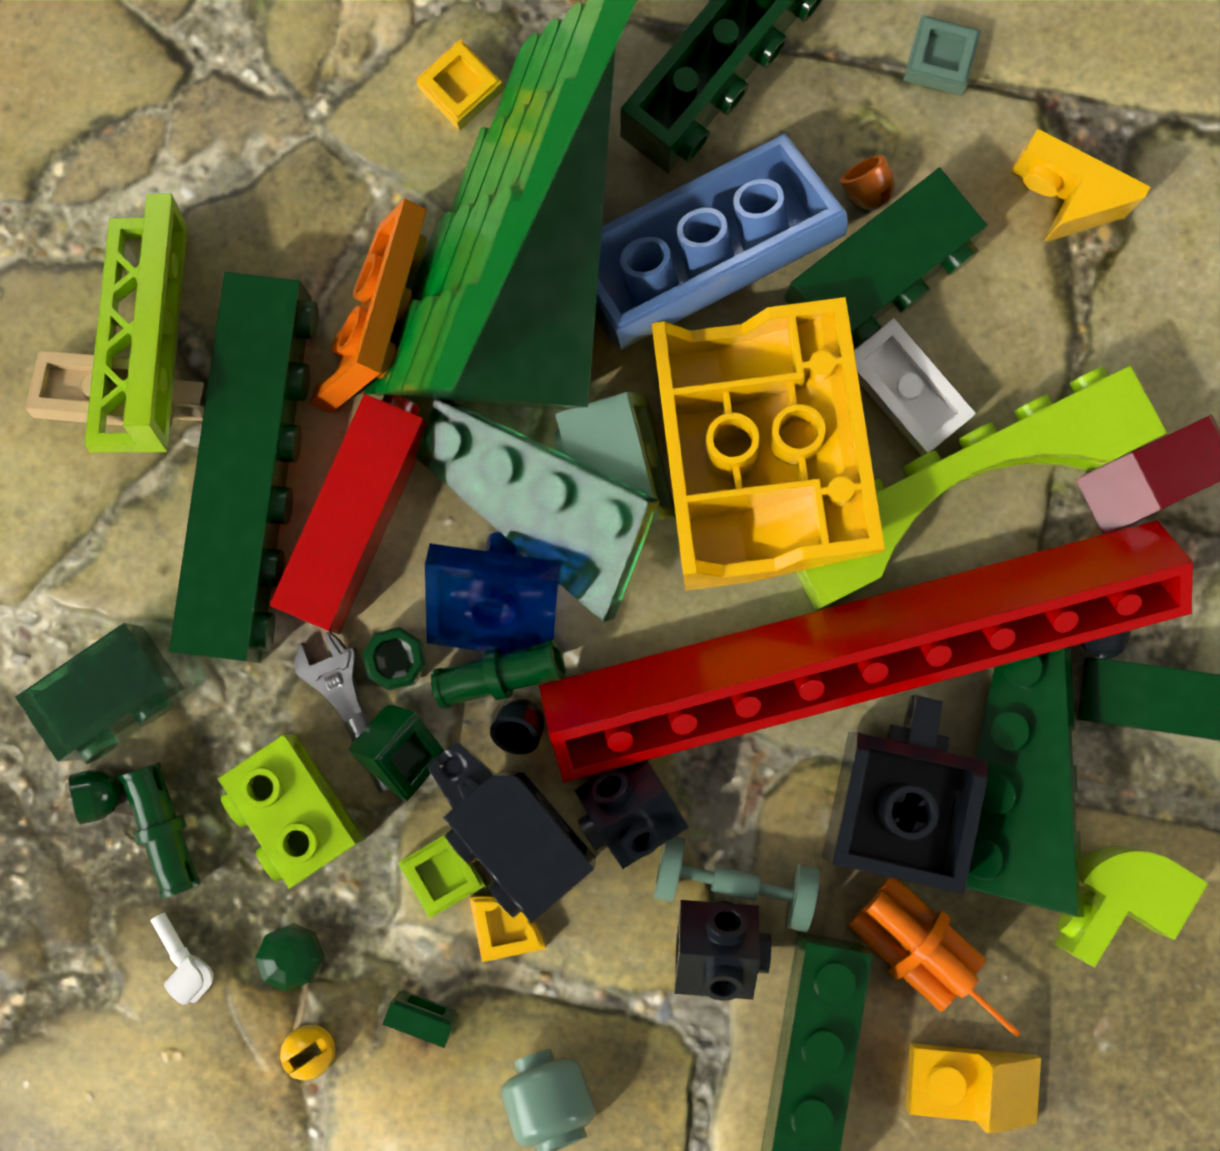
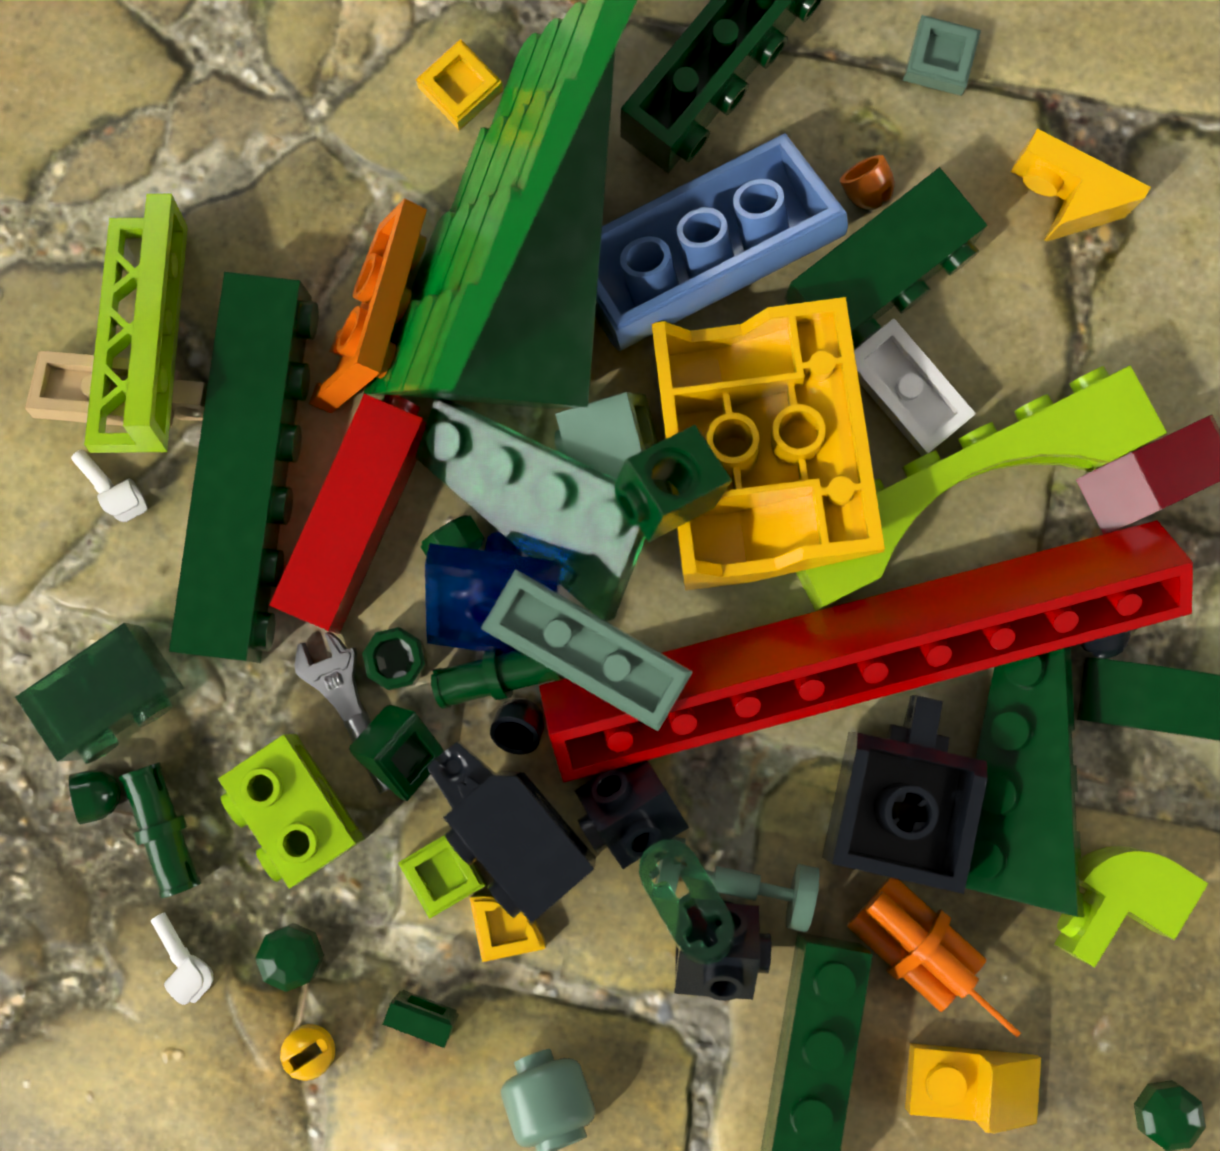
none -> white hand [71,449,148,522]
none -> dark green tile [420,514,486,571]
none -> sand green tile [481,569,692,731]
none -> dark green brick [613,425,732,542]
none -> clear green beam [639,840,735,965]
none -> dark green tile [1134,1080,1206,1151]

